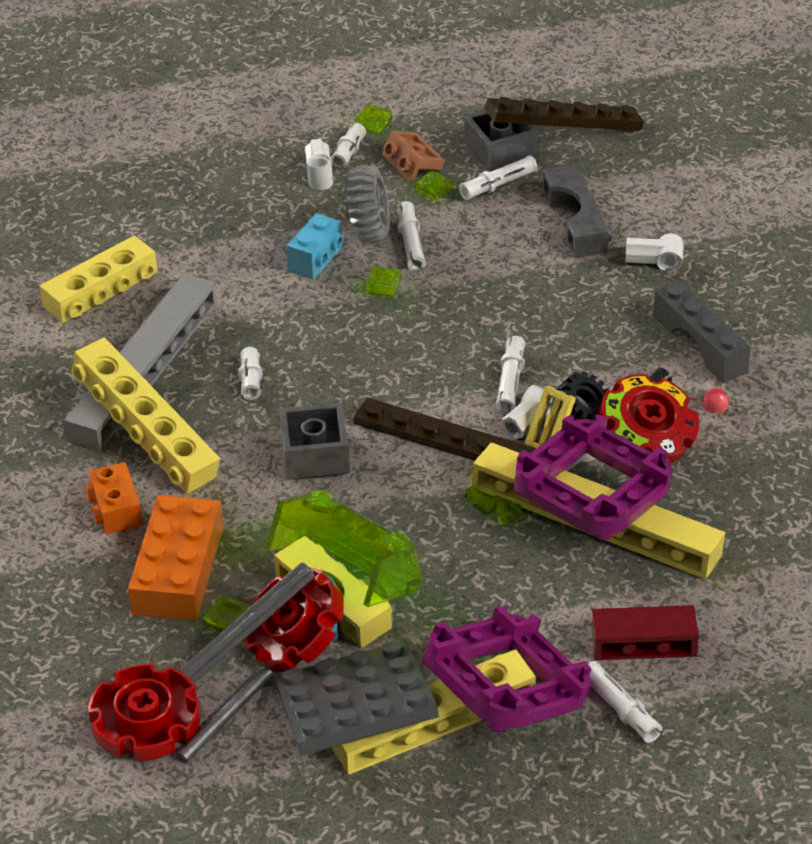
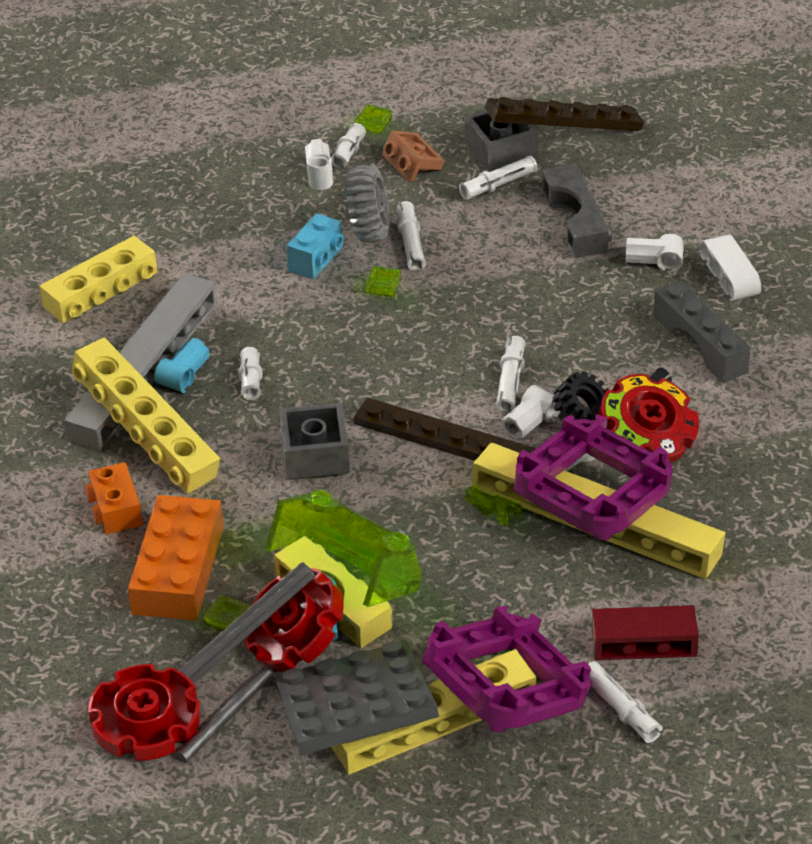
clear neon green plate [414,170,453,201] -> none
light yellow tile [524,386,576,448] -> none
coral hinge [703,388,729,413] -> none
none -> medium azure piece [154,338,210,393]
none -> white beam [700,234,761,301]

